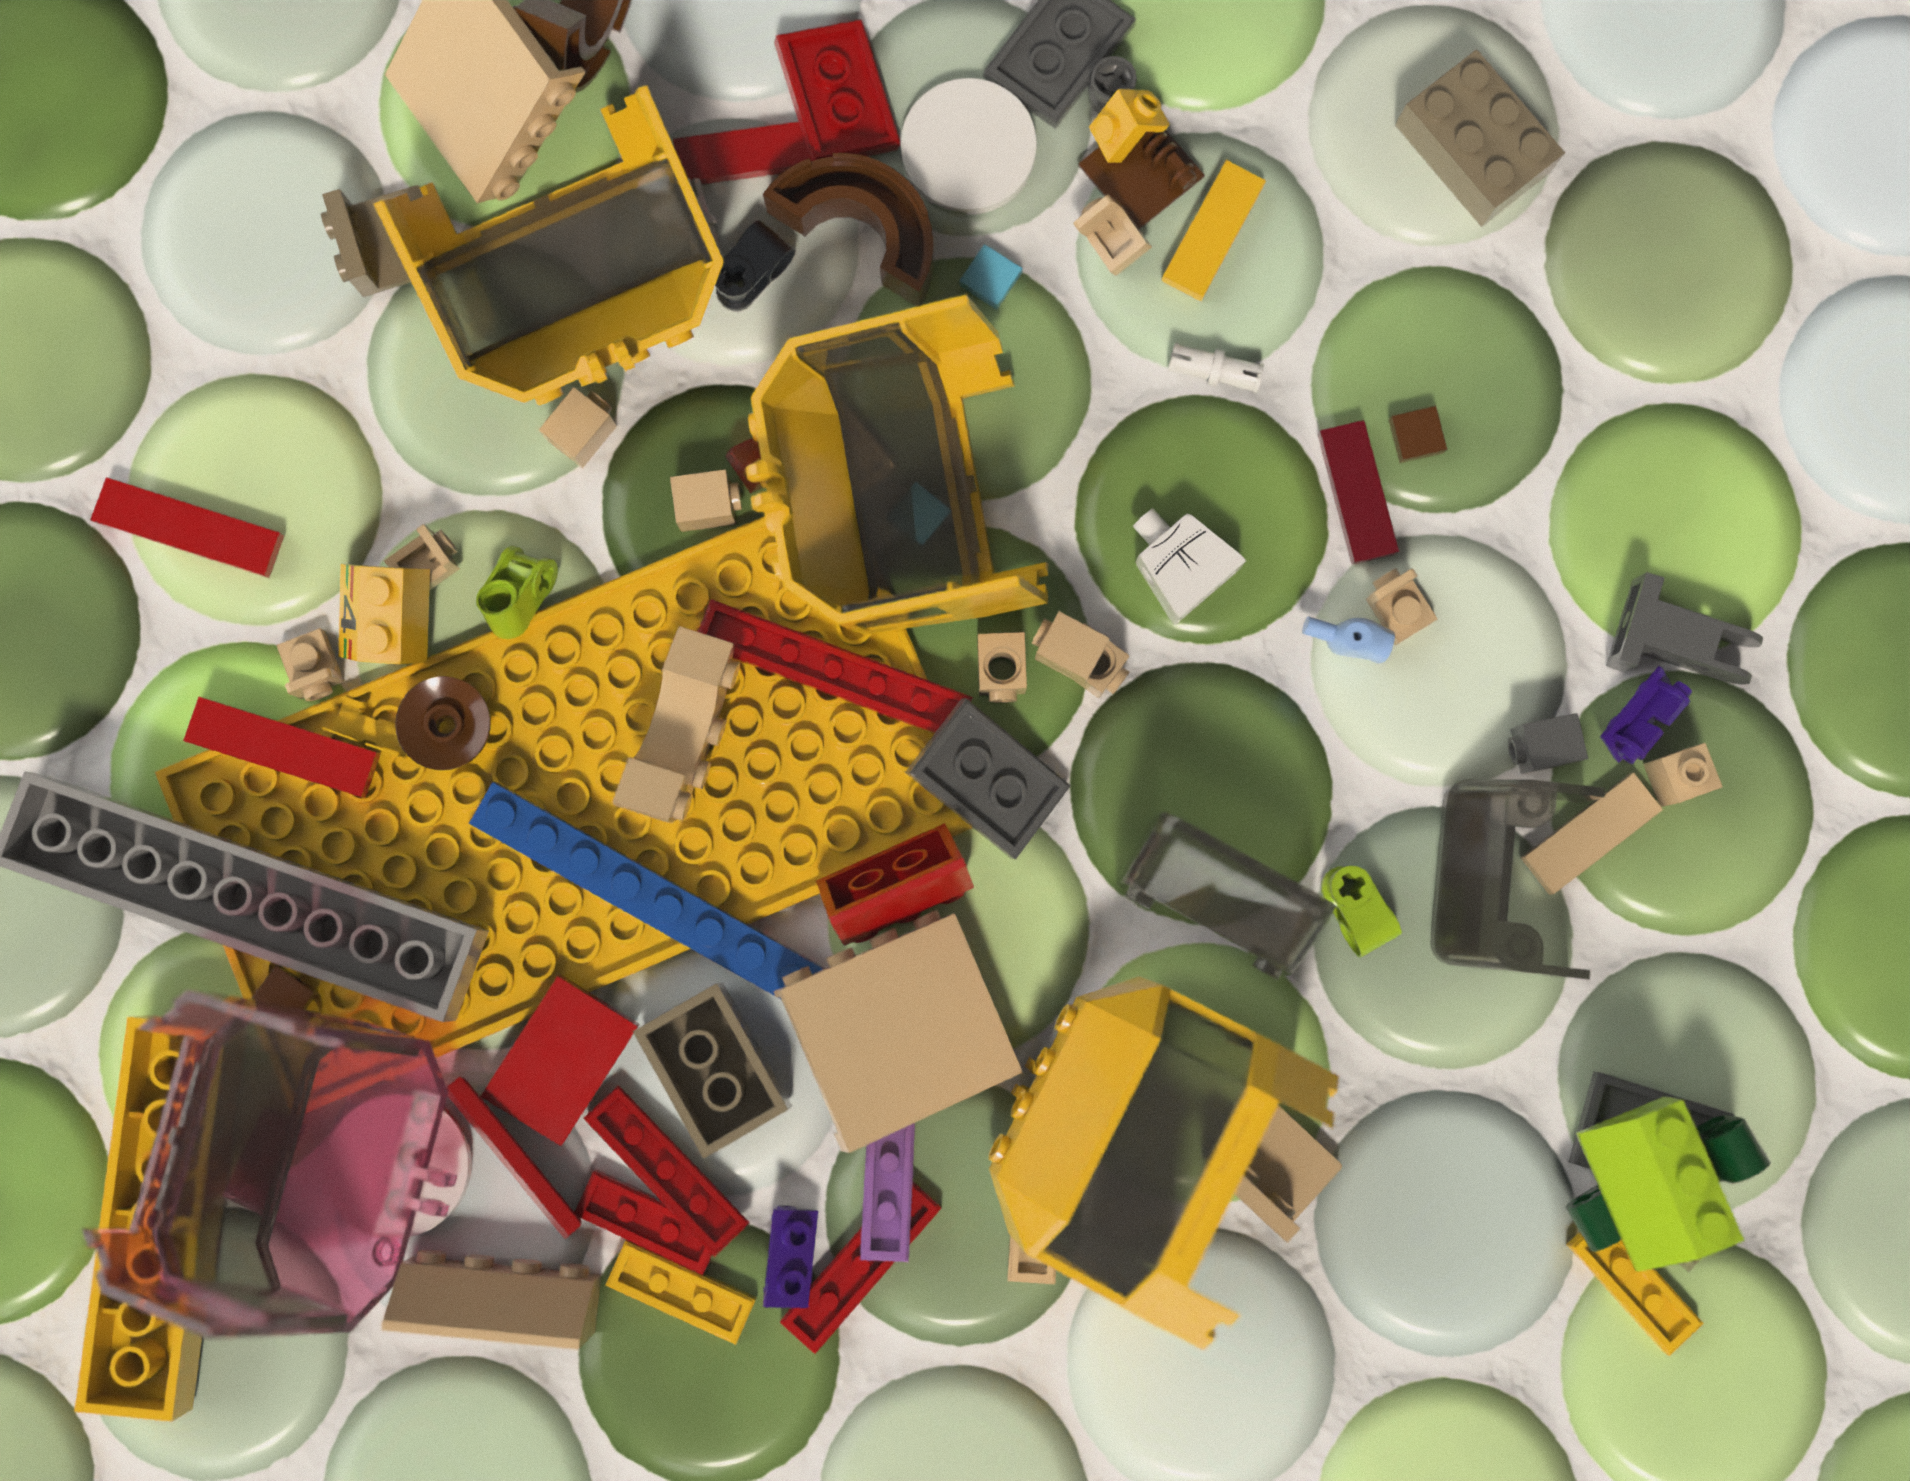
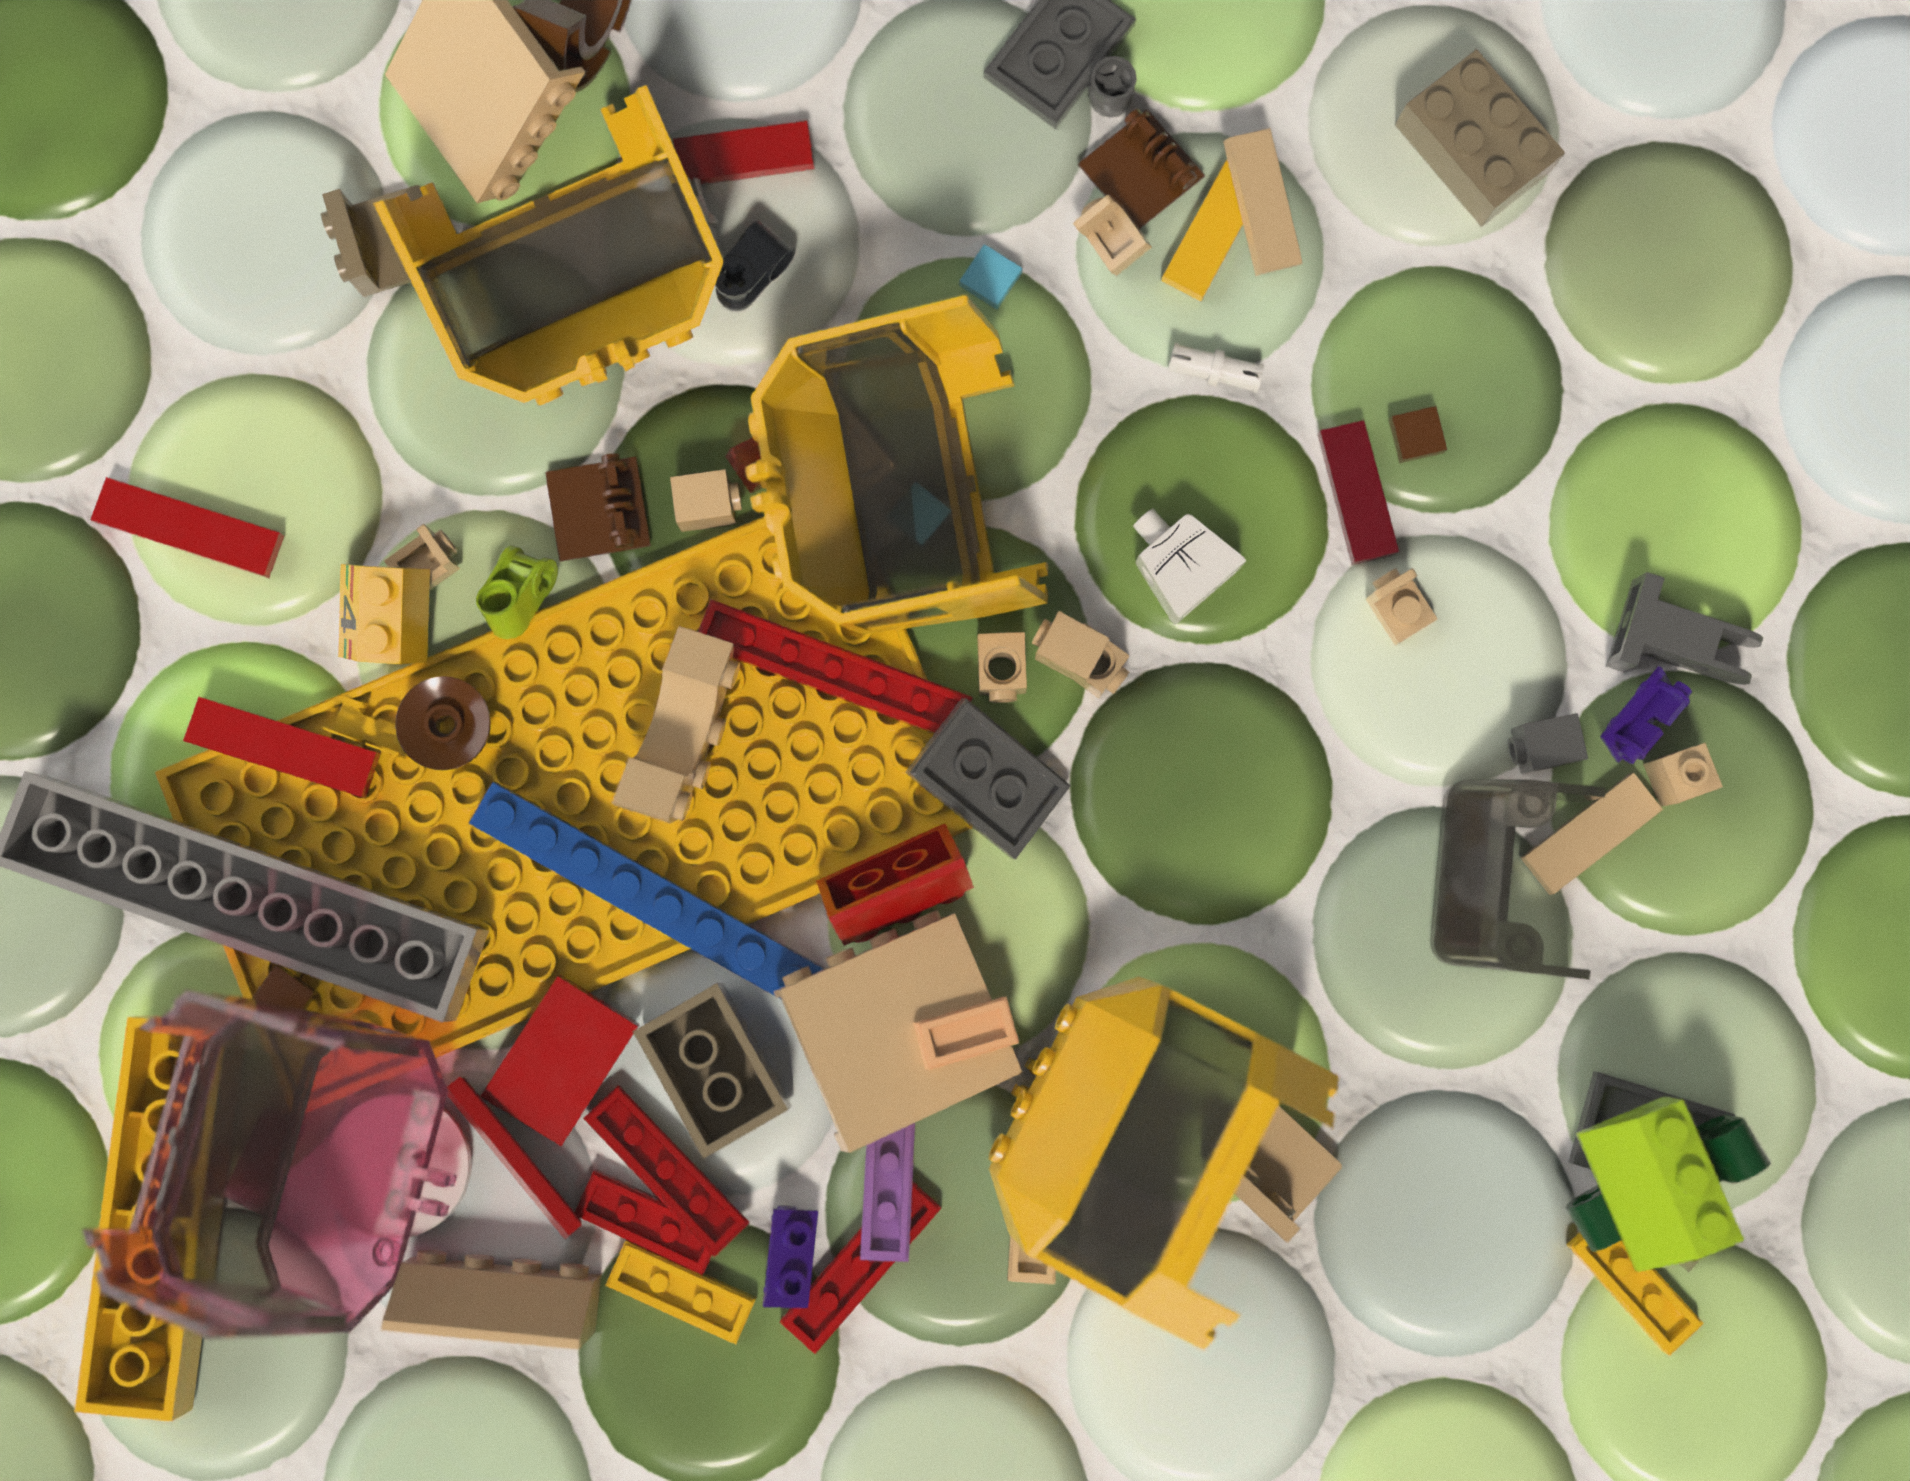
tan bracket [276,628,344,701] -> none
tan brick [539,387,617,469] -> none
reddish brown brick [763,153,934,307] -> none
red tile [774,19,901,161] -> none
white tile [901,78,1037,215] -> none
yellow bracket [1089,89,1170,163] -> none
clear smoke windscreen [1116,812,1336,980] -> none
light blue piece [1302,616,1395,664] -> none
lime piece [1321,865,1402,958] -> none
none -> reddish brown hinge [545,453,651,562]
none -> light nougat tile [913,996,1019,1070]
none -> tan tile [1223,128,1303,276]

